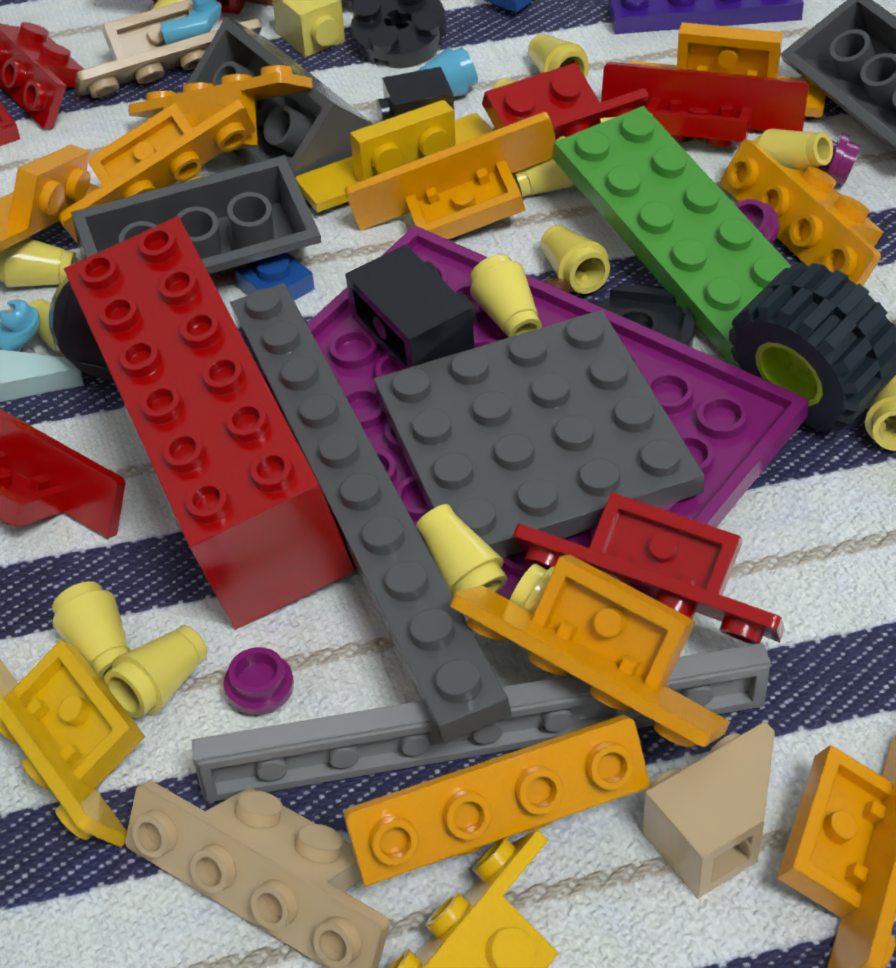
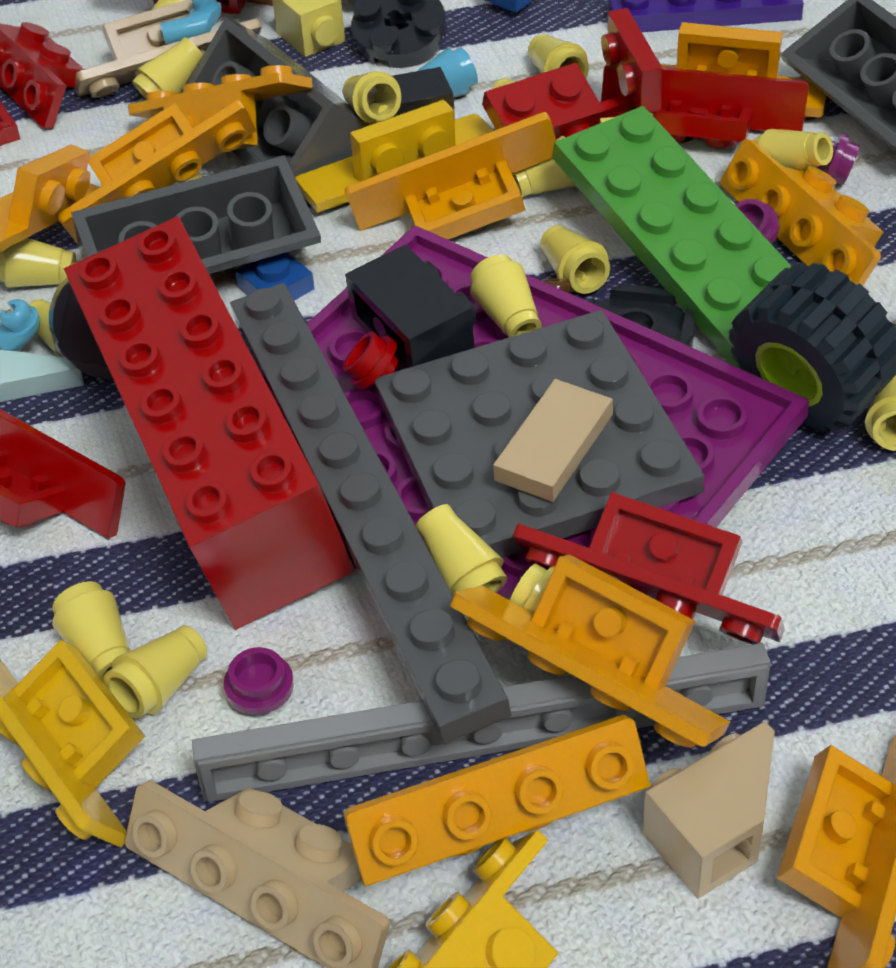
none -> light yellow cone [132,37,203,100]
none -> light yellow cone [342,71,401,124]
none -> red plate [342,331,398,390]
none -> tan tile [493,379,613,502]
none -> red plate [601,8,662,113]

